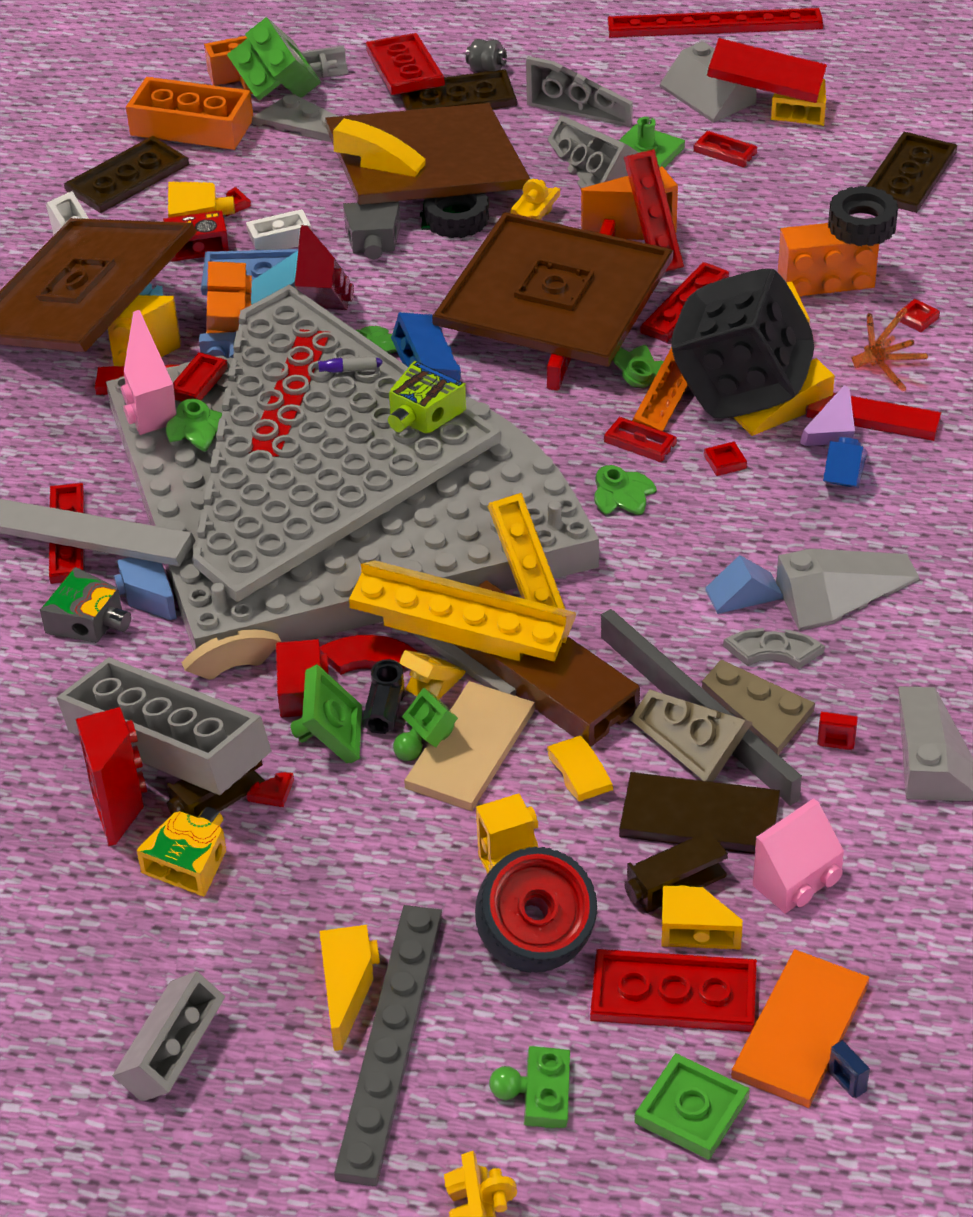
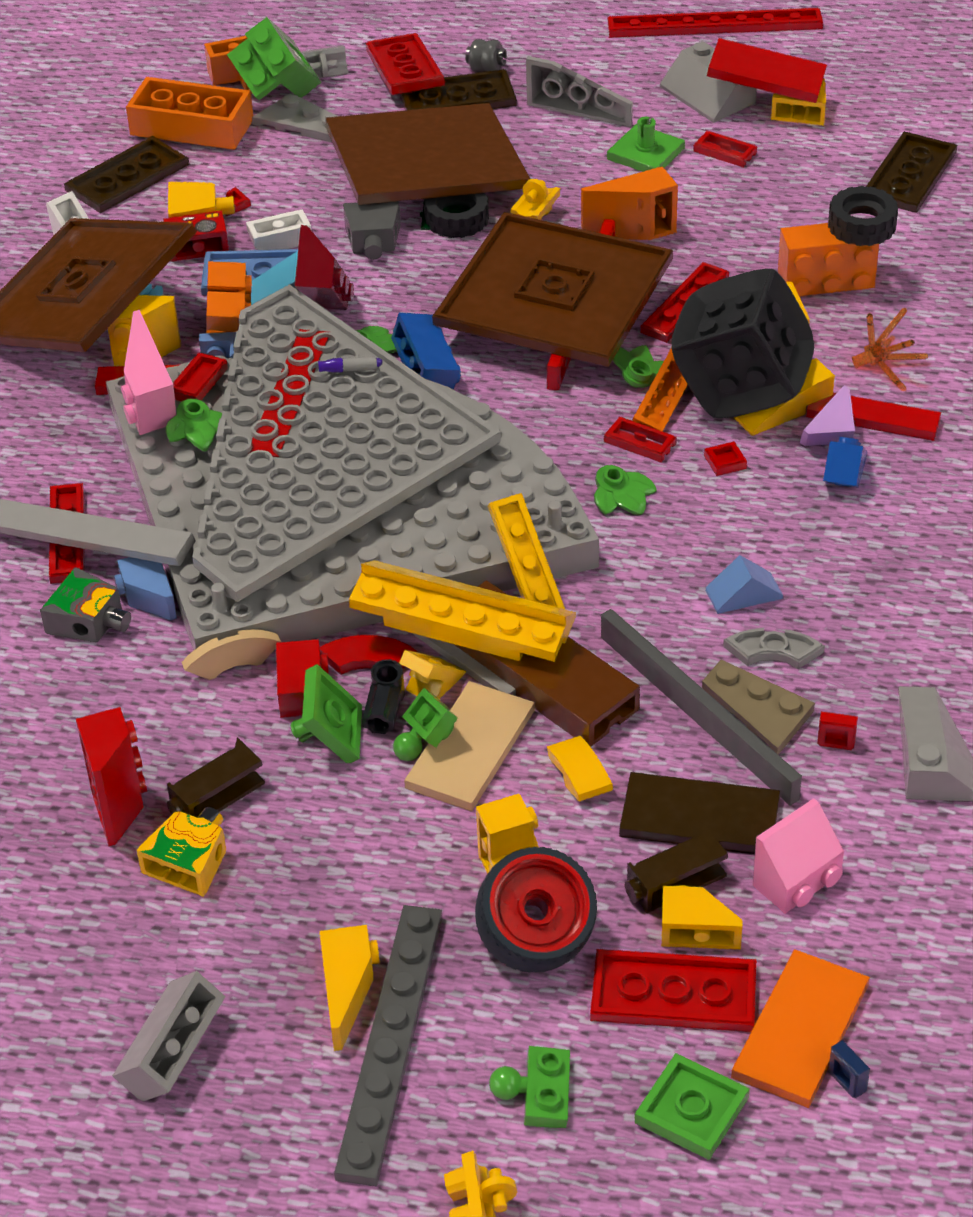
light grey brick [56,657,272,795] -> none
red tile [247,772,294,808] -> none
yellow slope [333,118,426,177] -> none
lime torso [388,361,466,433] -> none
light grey wedge [548,115,639,188] -> none
red tile [623,149,684,272] -> none
dark tan wing [630,689,753,782] -> none
light grey wedge [776,549,919,631] -> none
red tile [896,299,940,332] -> none

